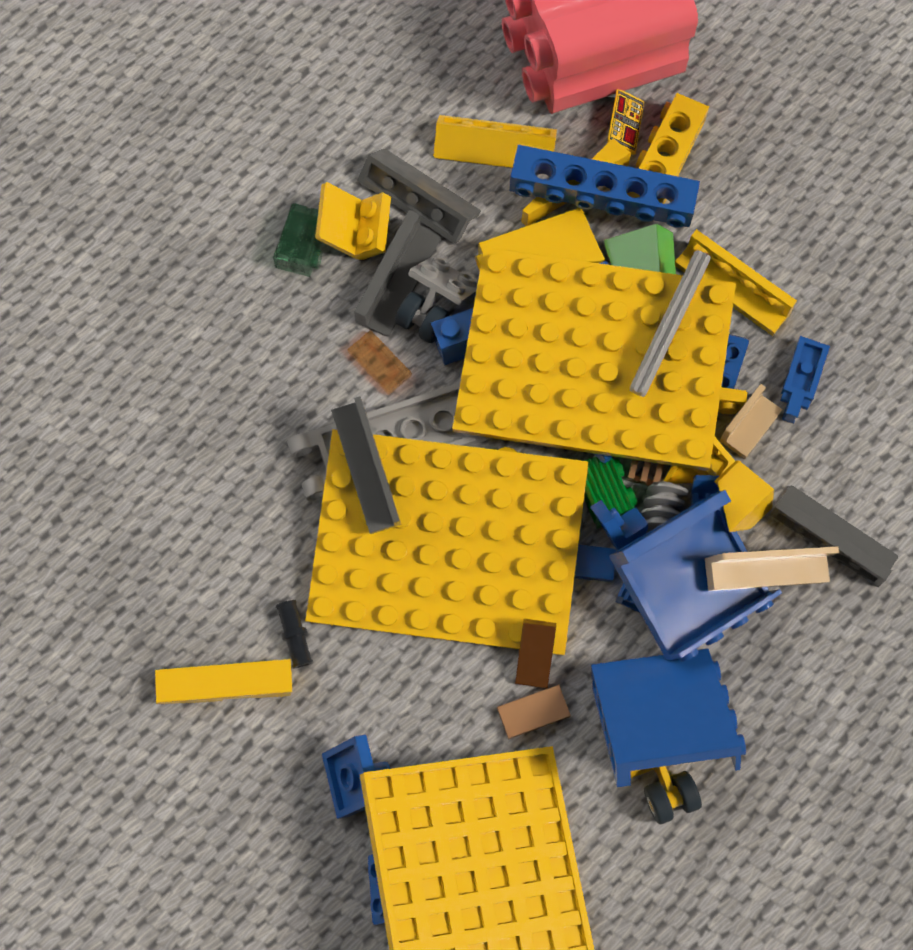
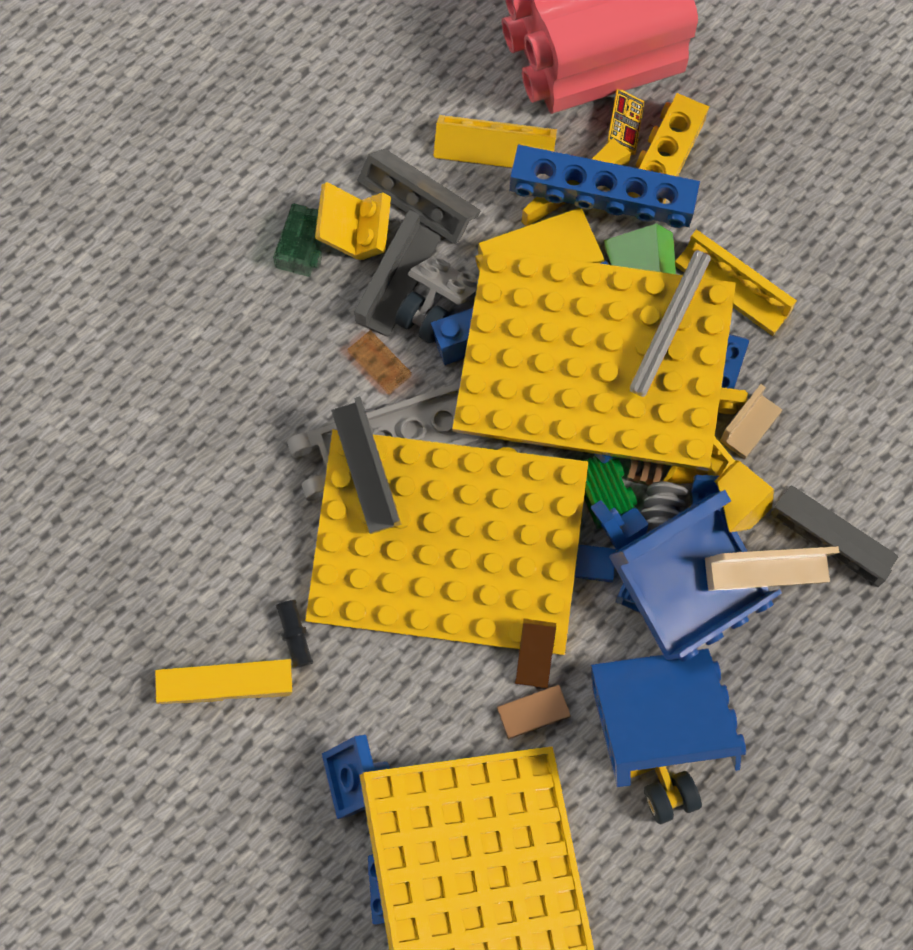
blue hinge [780,336,830,424] -> none

